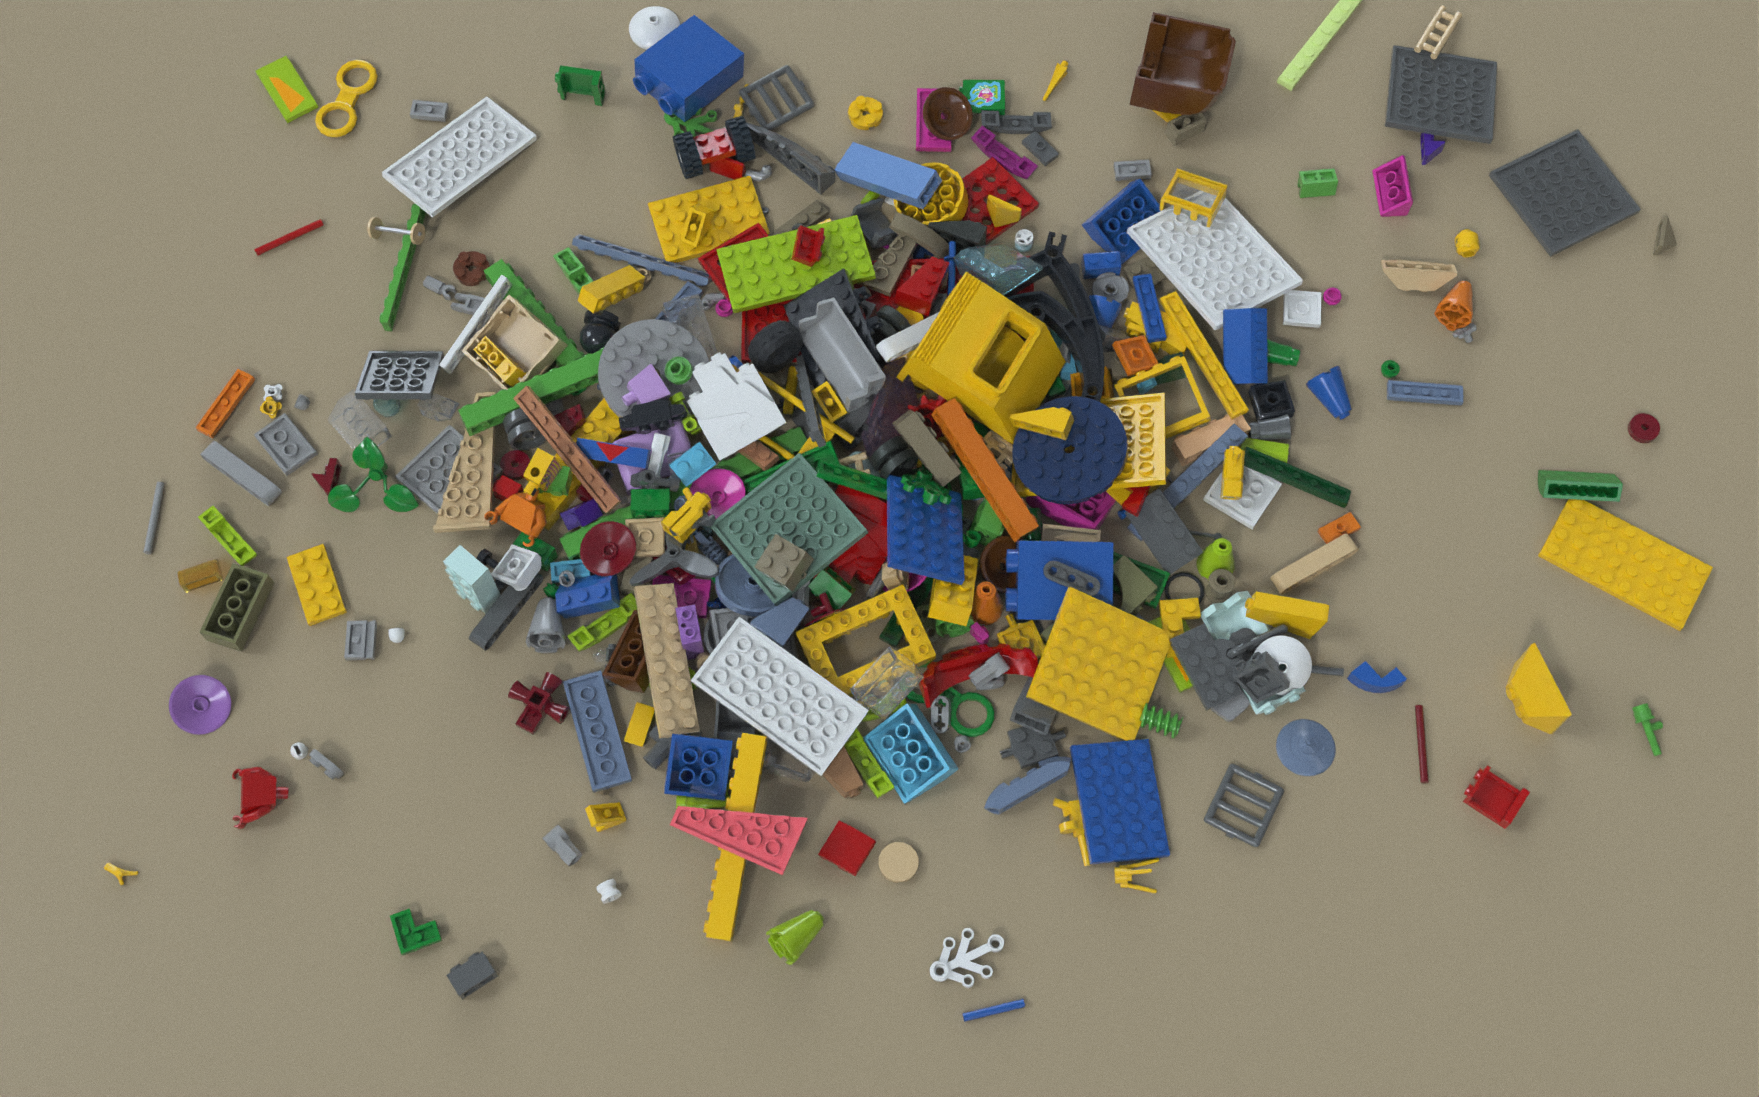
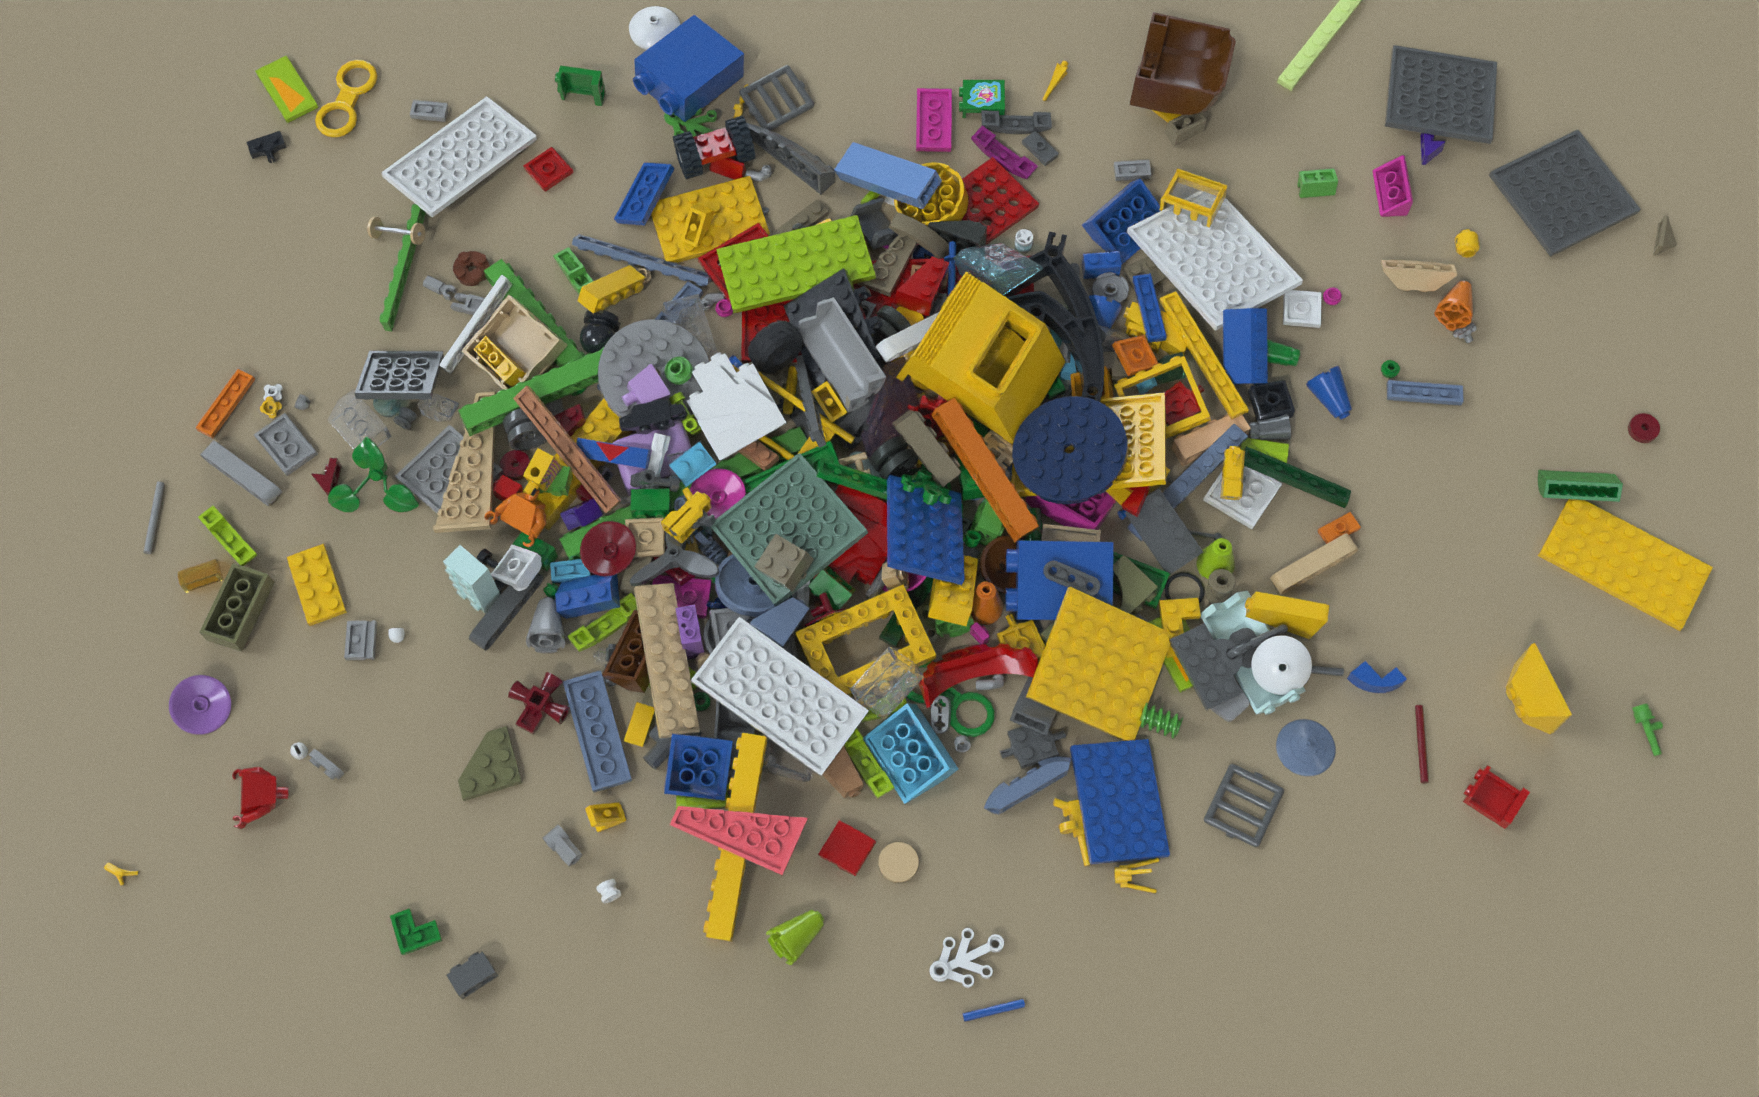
red bar [254,219,324,256] -> none
light grey hinge [559,570,575,587] -> none
red bracket [791,225,825,267] -> none
yellow plate [848,96,883,130] -> none
reddish brown dish [923,87,973,141] -> none
light grey piece [968,652,1010,689] -> none
yellow slope [987,194,1021,227] -> none
yellow slope [1010,407,1074,440] -> none
dark grey plate [1233,651,1290,703] -> none
tan bar [1414,5,1462,59] -> none
none -> black plate [246,131,287,163]
none -> dark grey wheel [393,407,417,430]
none -> olive plate [458,726,522,801]
none -> red tile [523,147,573,192]
none -> blue plate [614,163,675,226]
none -> green plate [693,692,711,711]
none -> red plate [1164,381,1204,426]

